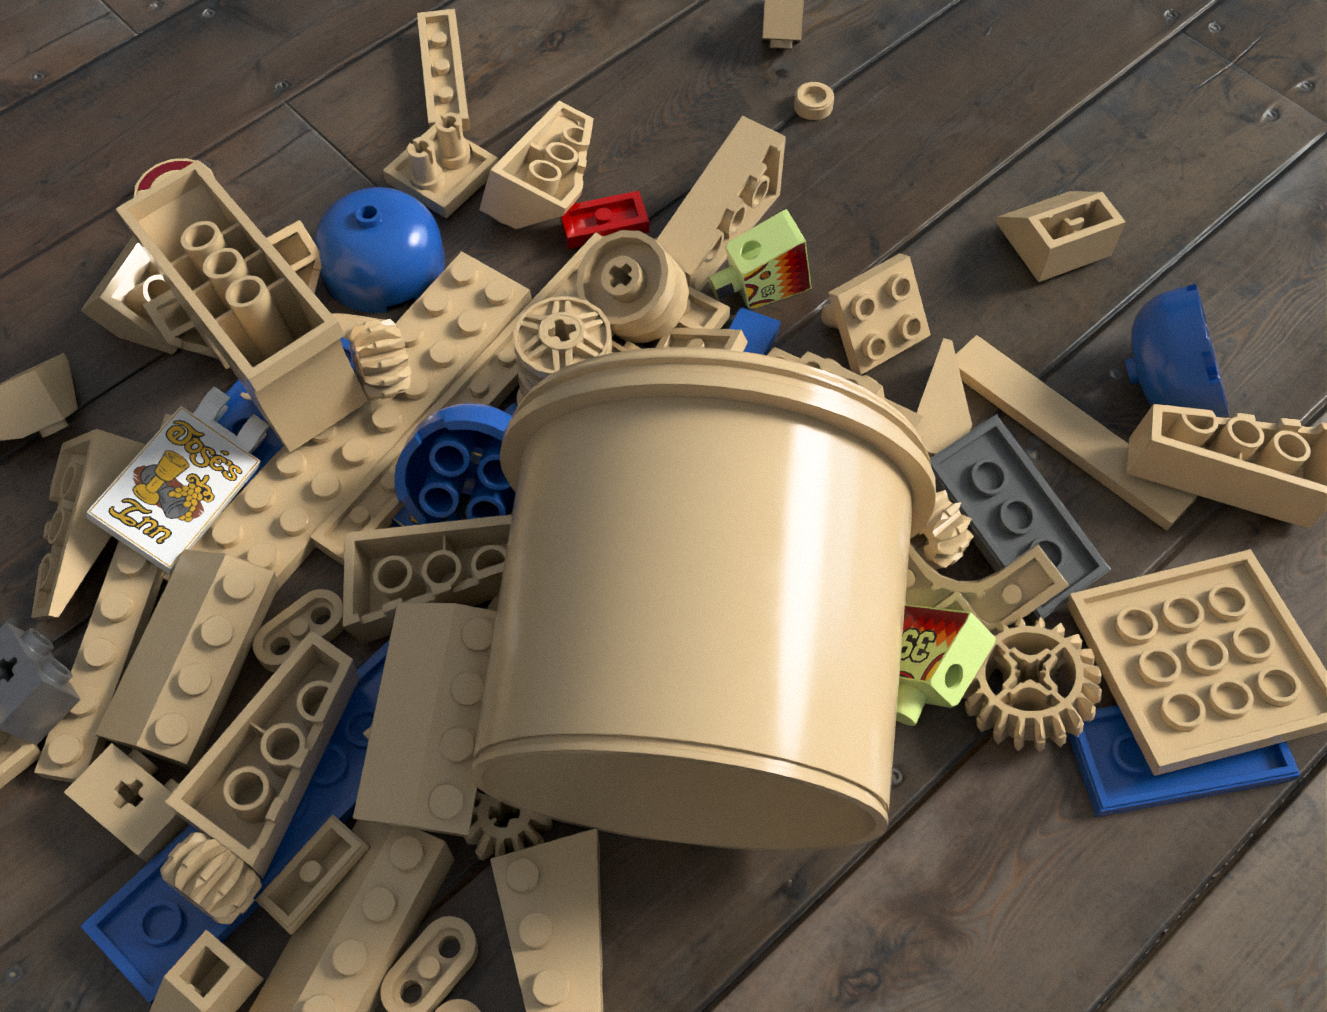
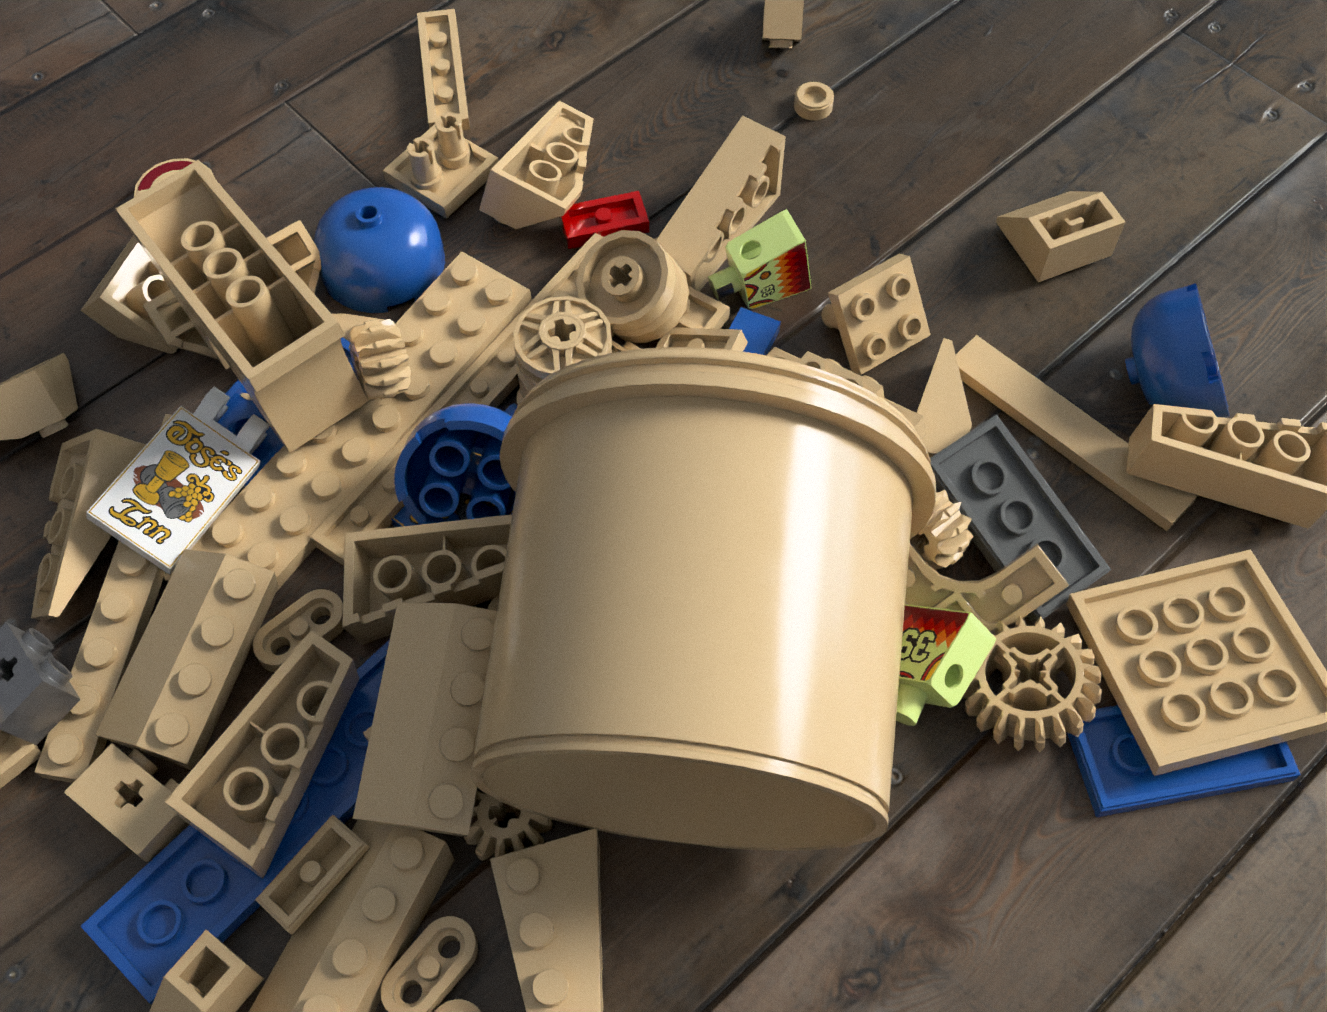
tan gear [160,832,262,924] -> none

